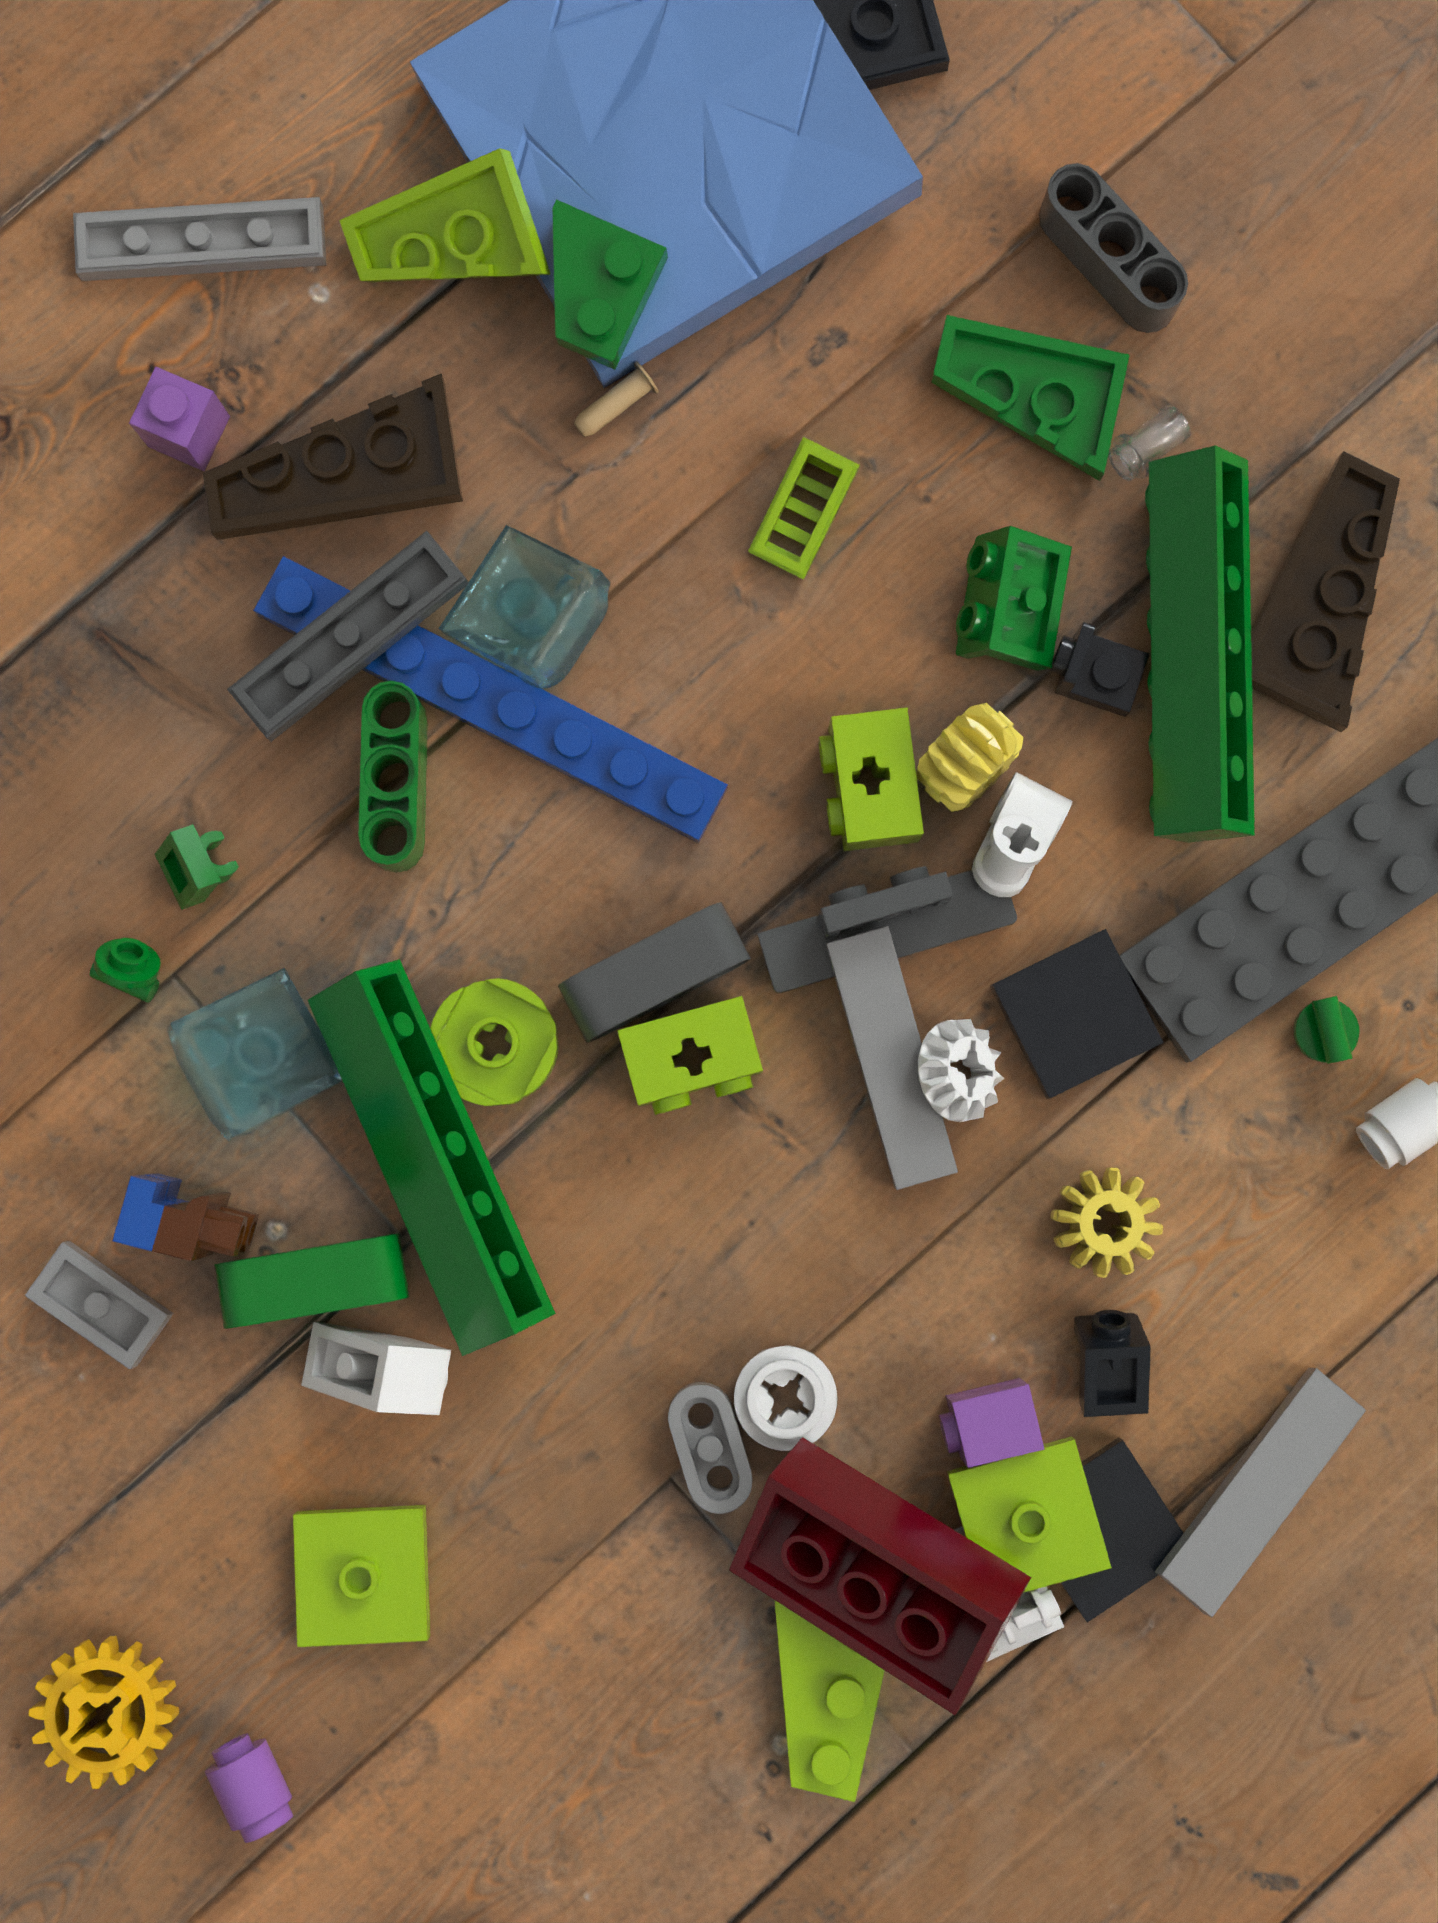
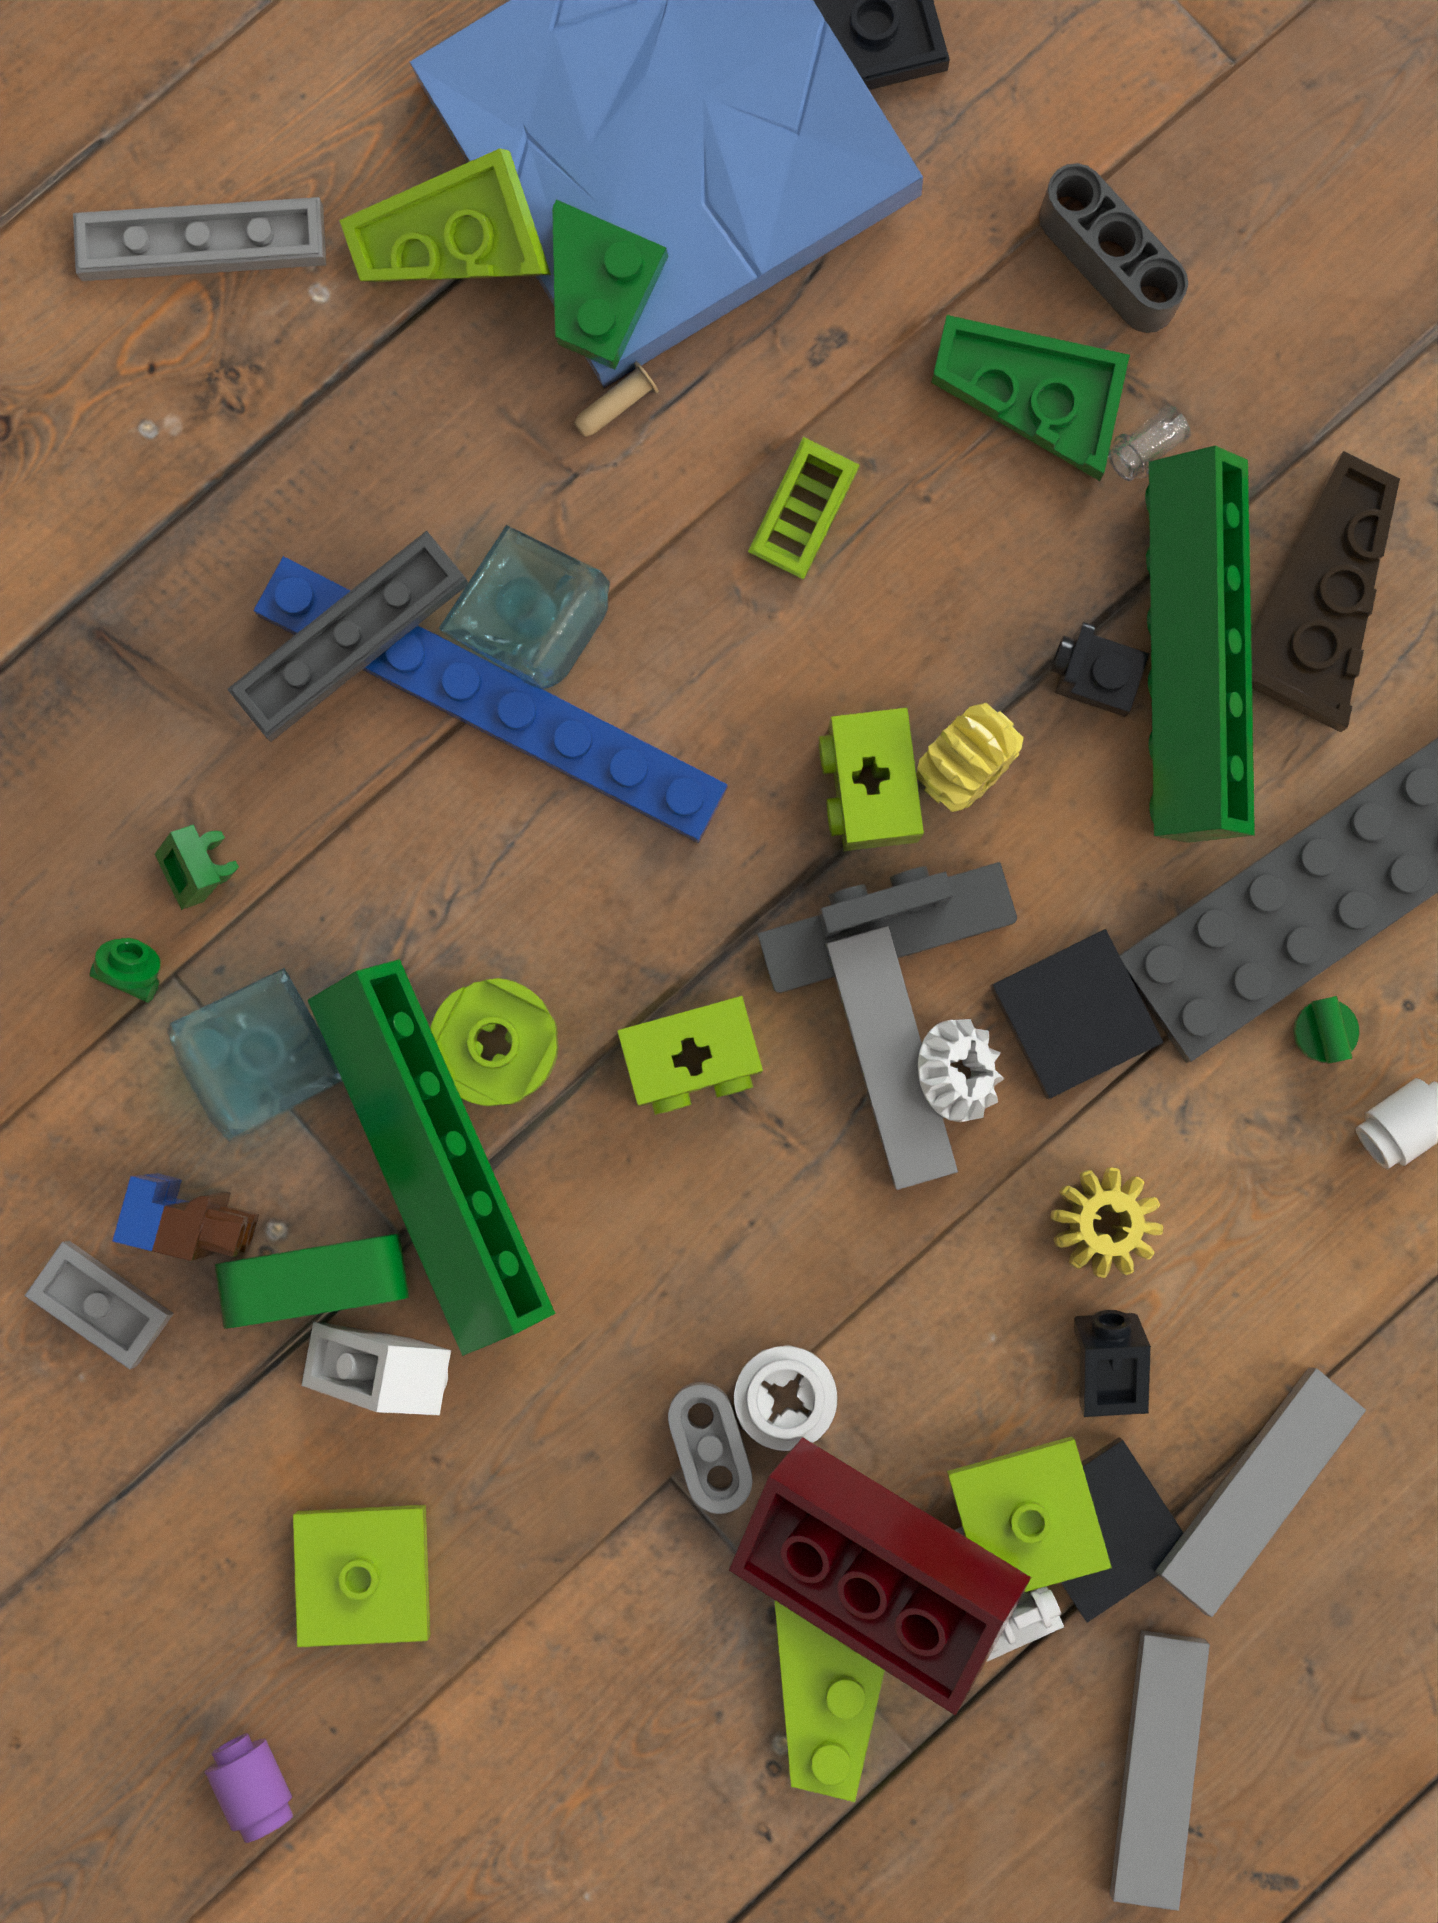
yellow gear [29,1636,179,1789] -> none
medium lavender brick [129,367,230,471] -> none
dark brown wing [203,373,463,540] -> none
green beam [358,681,428,873] -> none
dark grey beam [558,902,751,1043] -> none
medium lavender brick [939,1378,1045,1468] -> none
green bracket [956,526,1072,671] -> none
white piece [972,772,1073,897] -> none
none -> light grey tile [1110,1630,1210,1911]

